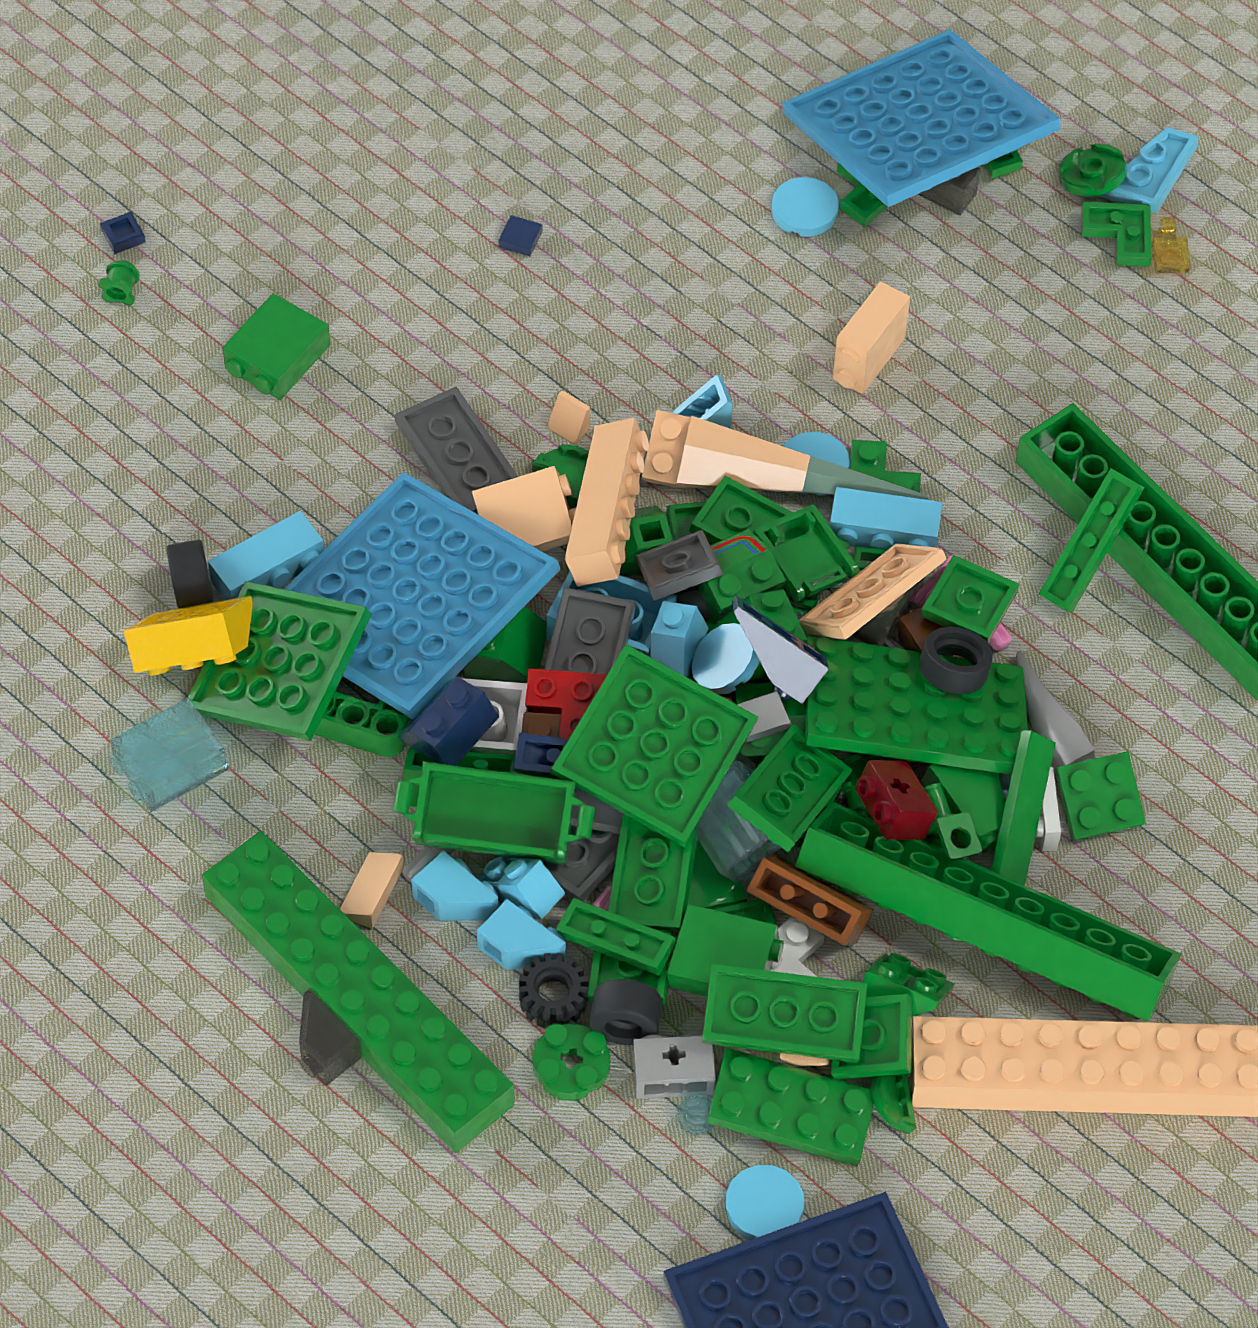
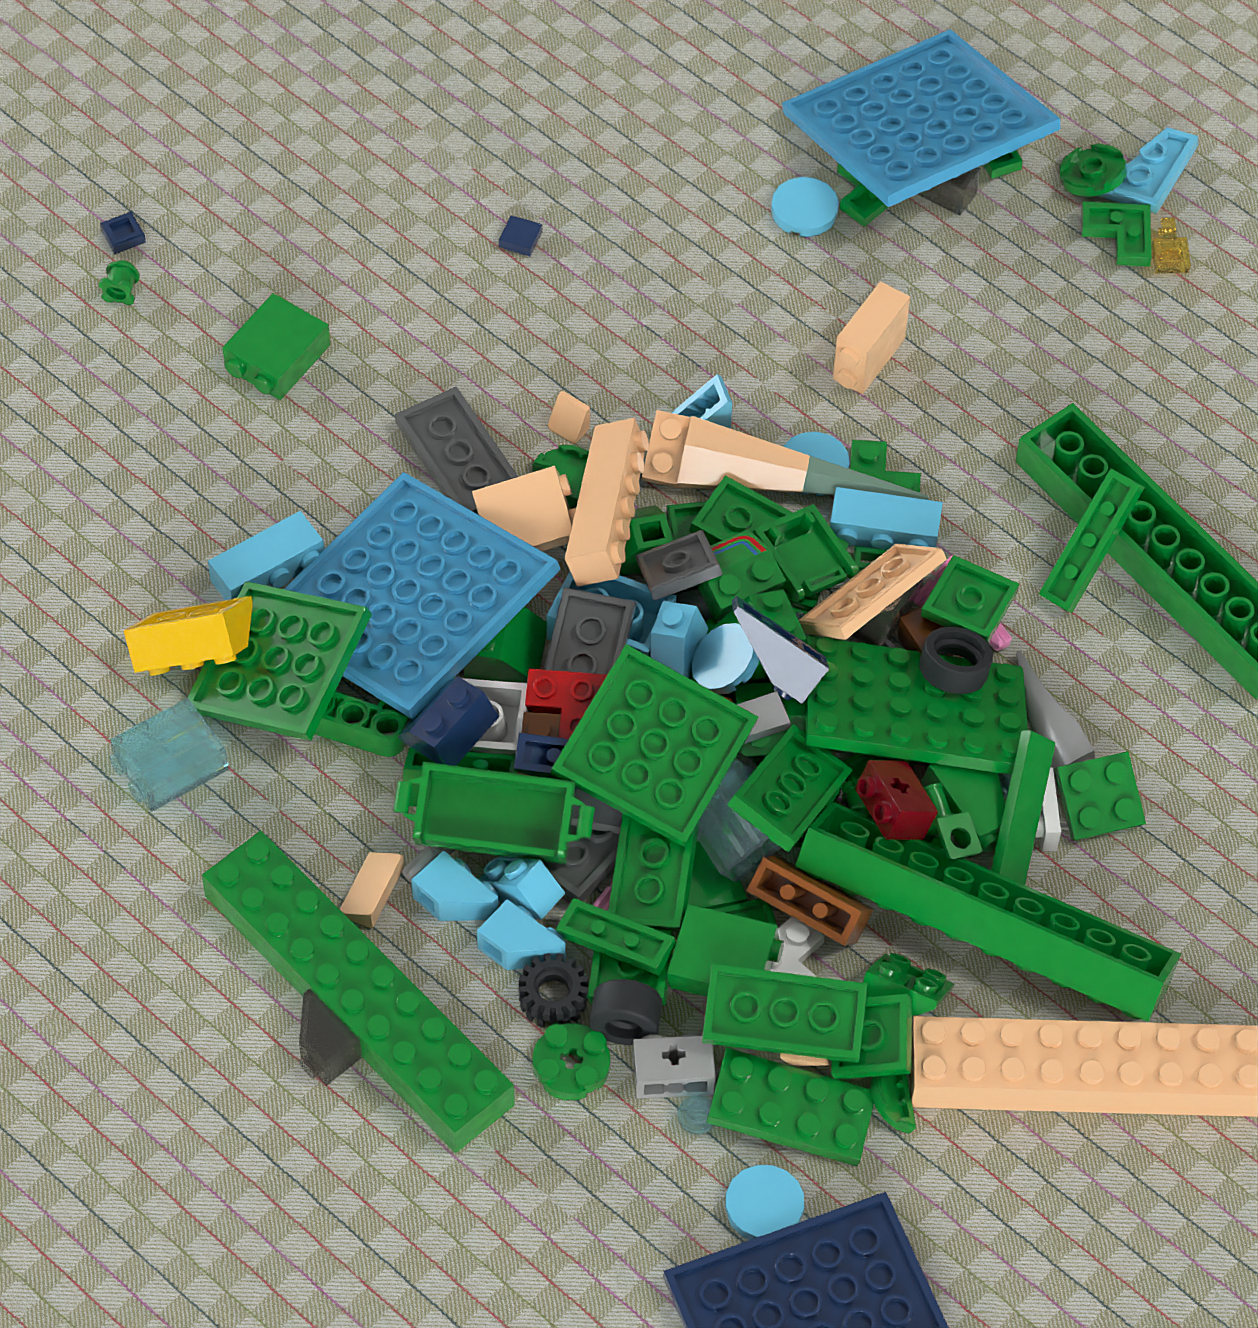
black tyre [166,540,213,608] -> none

